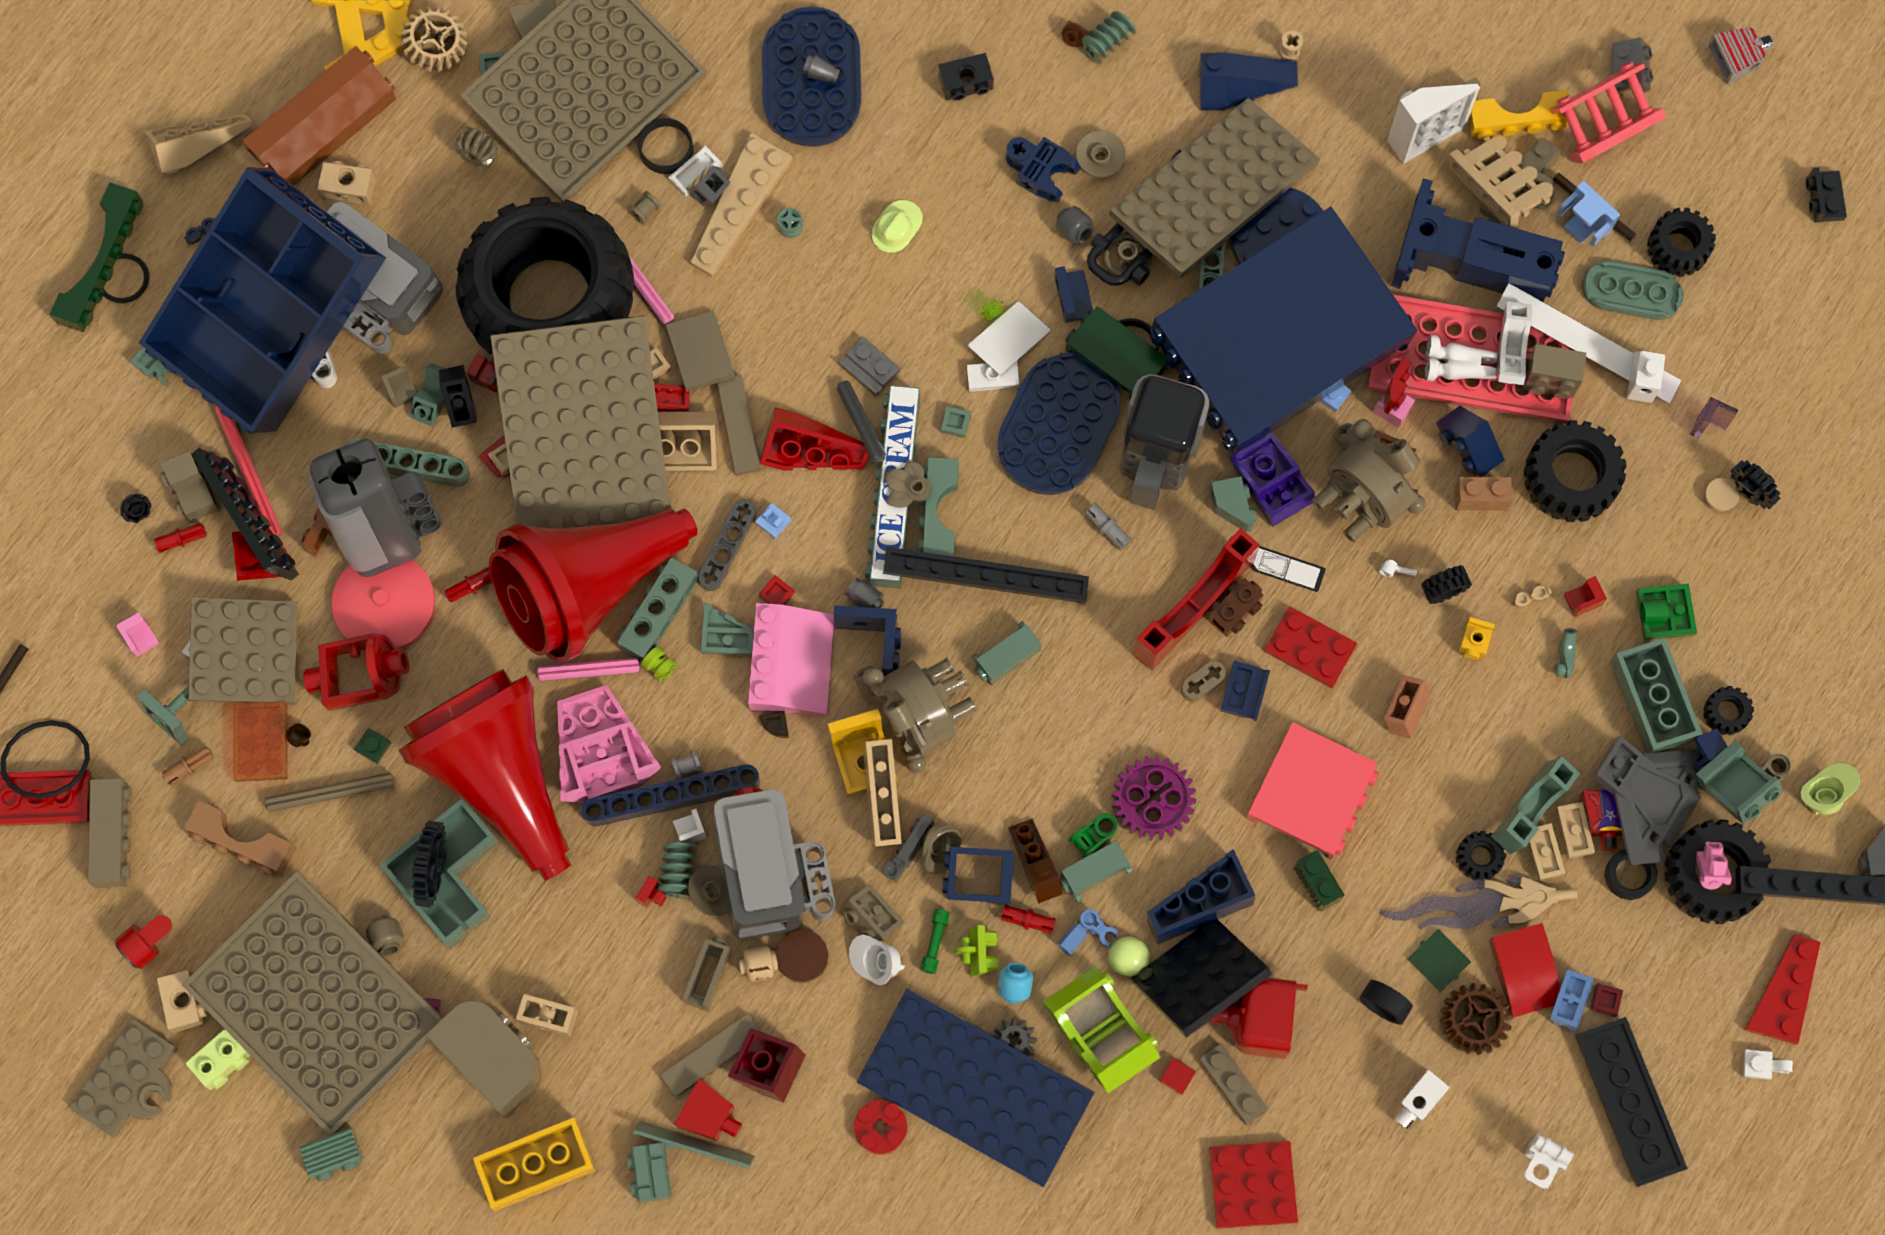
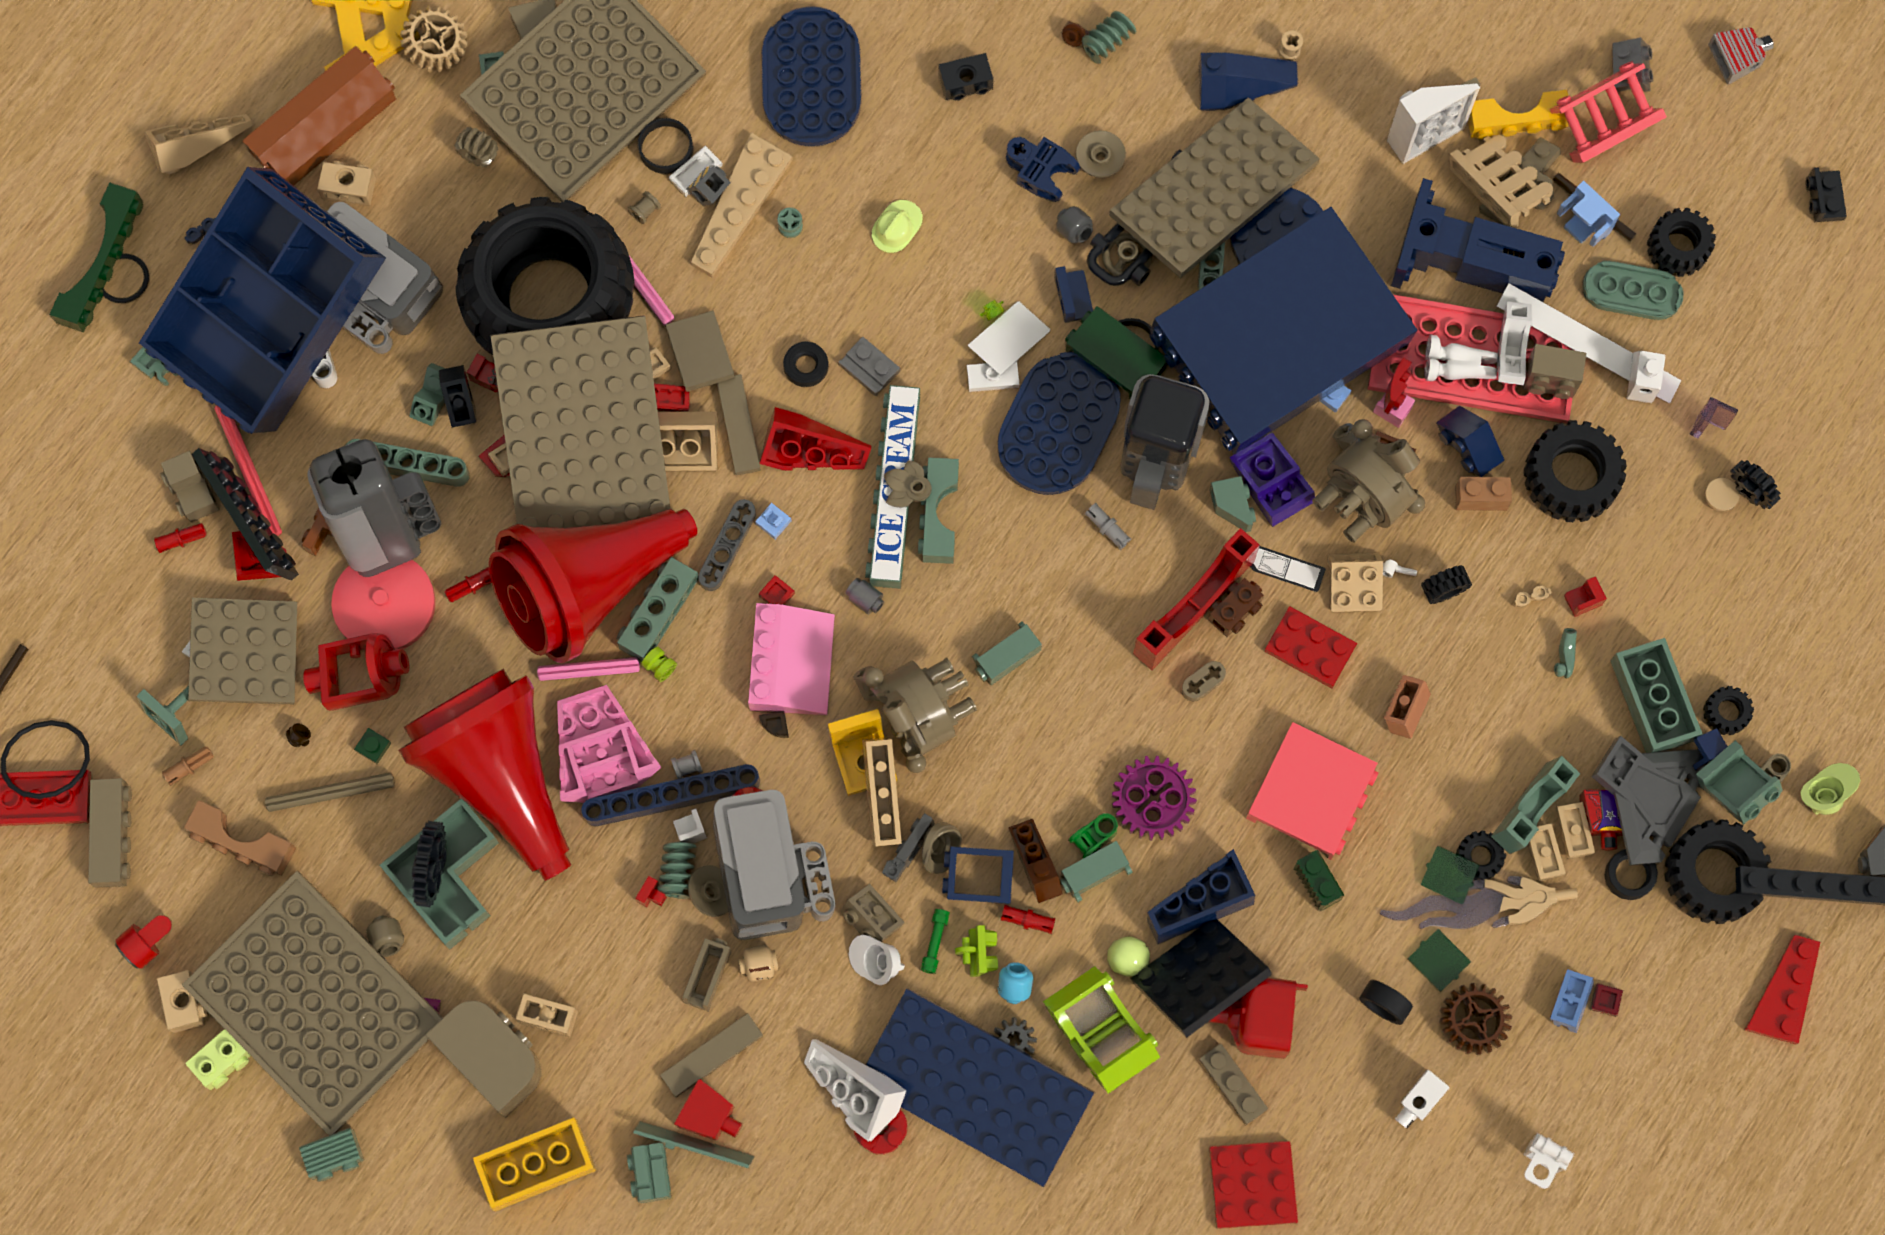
dark tan plate [69,1018,177,1138] -> none
bright pink panel [116,612,159,657] -> none
black plate [120,493,152,523] -> none
clear orange plate [233,701,288,782] -> none
dark tan panel [381,367,416,408] -> none
sand green wing [701,603,754,656] -> none
dark red slope [728,1028,806,1103] -> none
reddish brown tile [776,929,829,983] -> none
flat silver cone [802,54,840,83] -> none
dark blue bracket [834,605,901,676] -> none
dark grey axle [837,380,886,463] -> none
black plate [883,547,1089,604] -> none
sand green tile [941,406,971,438] -> none
medium blue bar [1057,909,1119,956] -> none
red tile [1159,1058,1196,1095] -> none
dark blue plate [1220,661,1270,721] -> none
yellow brick [1458,617,1495,660] -> none
red slope [1489,923,1561,1018] -> none
black plate [1575,1017,1688,1188] -> none
green plate [1636,583,1697,641] -> none
bright pink hips [1696,842,1732,890] -> none
white plate [1743,1050,1792,1080] -> none
none -> black tyre [783,342,829,387]
none -> white wedge [804,1039,906,1141]
none -> tan bracket [1328,553,1383,612]
none -> clear green piece [1421,845,1480,904]

